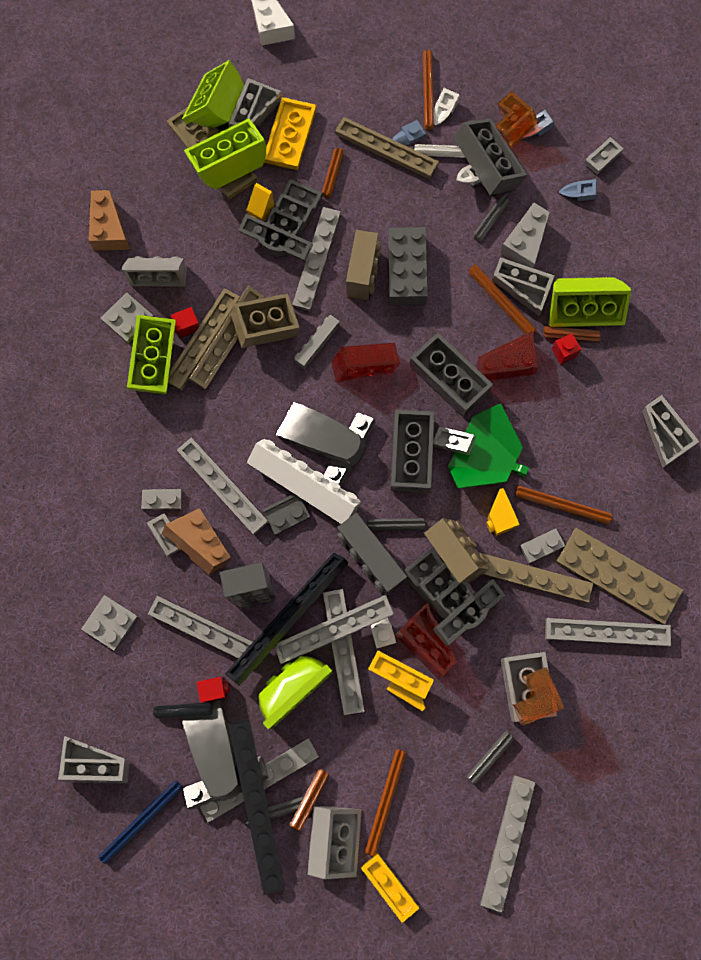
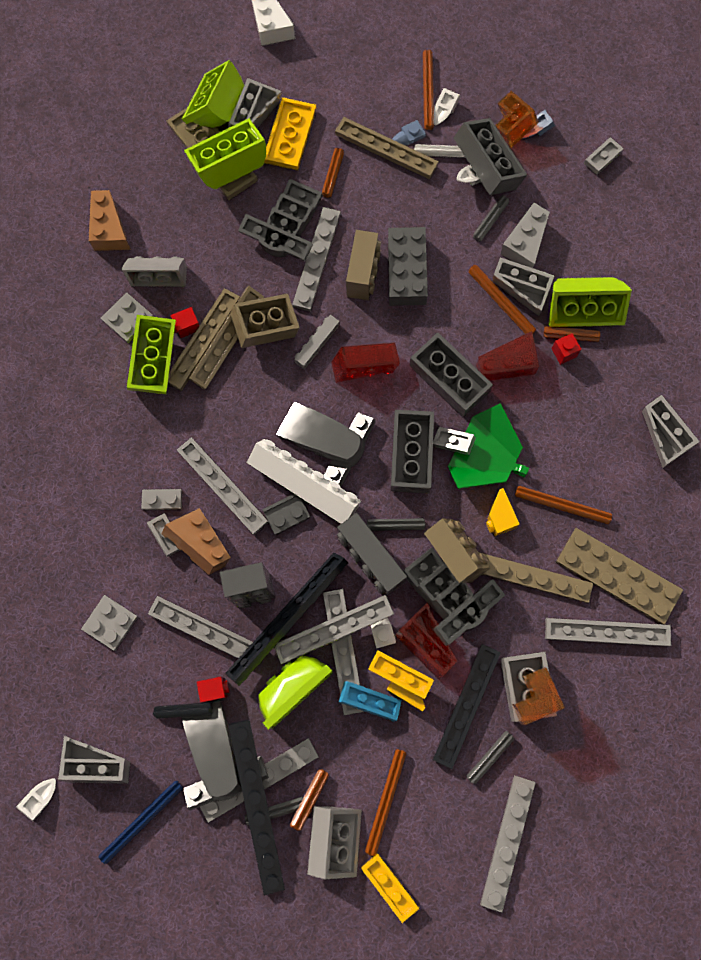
yellow slope [247,183,275,223] -> none
light grey plate [520,529,565,564] -> none
sand blue plate [559,179,597,201] -> none
none -> white plate [17,778,56,821]
none -> dark azure plate [339,681,402,721]
none -> black plate [432,644,501,769]

